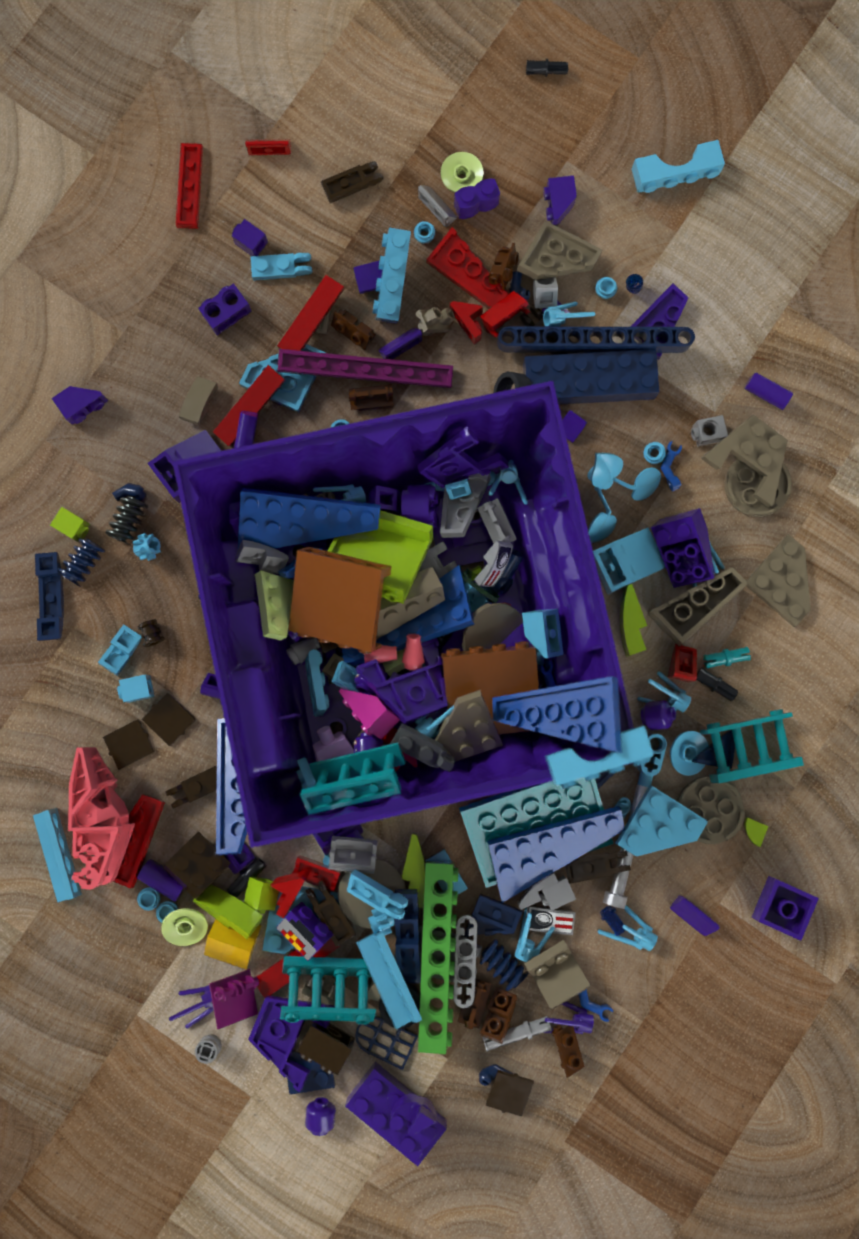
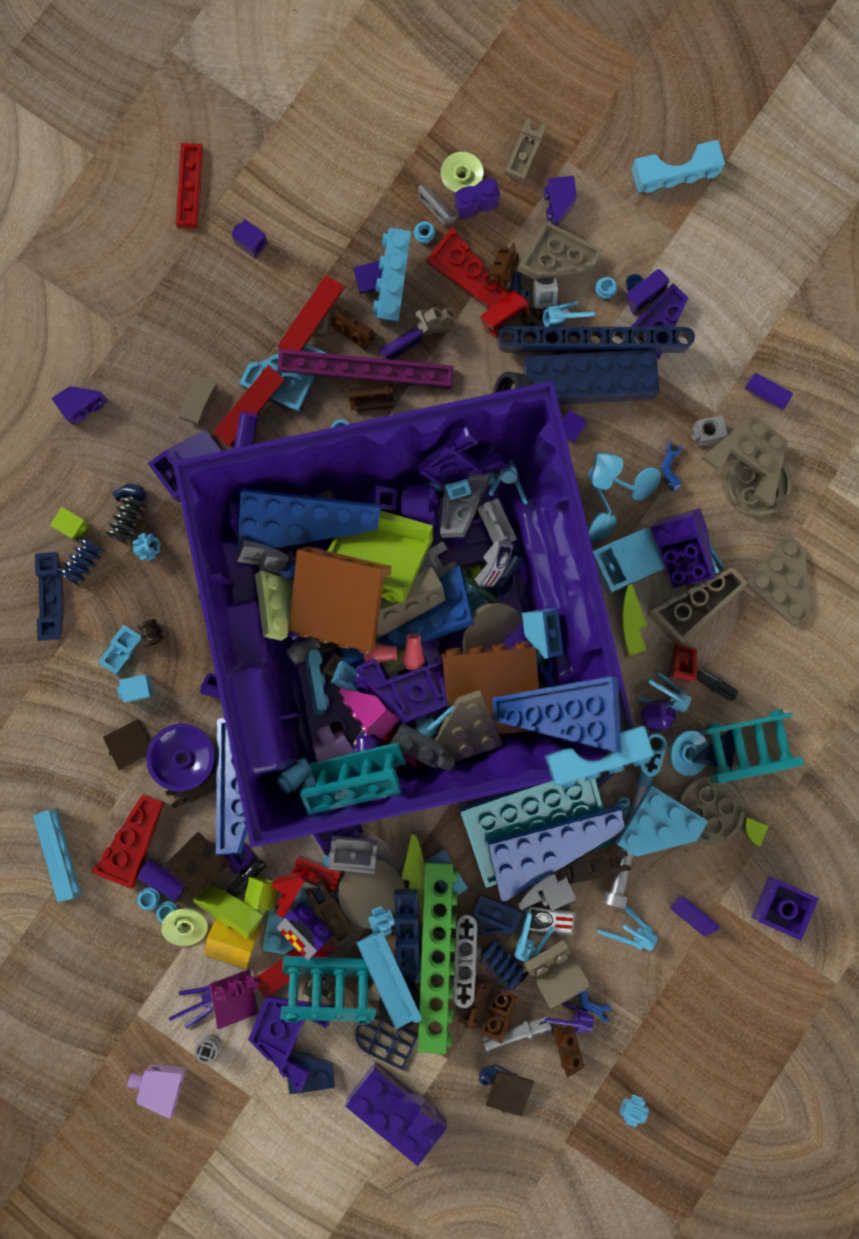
coral connector [68,747,135,890] -> none
dark brown piece [141,693,196,746] -> none
dark purple brick [198,283,252,336] -> none
red slope [245,139,291,155] -> none
medium azure hinge [251,253,312,280] -> none
dark brown brick [297,1021,355,1075] -> none
dark purple head [305,1097,336,1136] -> none
medium azure plant [313,484,366,503] -> none
dark brown hinge [321,161,384,204] -> none
medium azure hinge [347,869,408,919] -> none
red slope [449,301,483,345] -> none
black axle [526,58,569,77] -> none
clear blue pin [600,905,625,936] -> none
medium azure plate [644,442,666,464] -> none
teal pin [703,647,751,669] -> none
none -> lavender torso [127,1064,186,1118]
none -> dark purple dish [146,723,215,792]
none -> medium azure cone [276,760,312,794]
none -> dark tan plate [504,118,547,183]
none -> medium azure gear [620,1094,649,1127]
none -> dark purple slope [626,269,669,315]

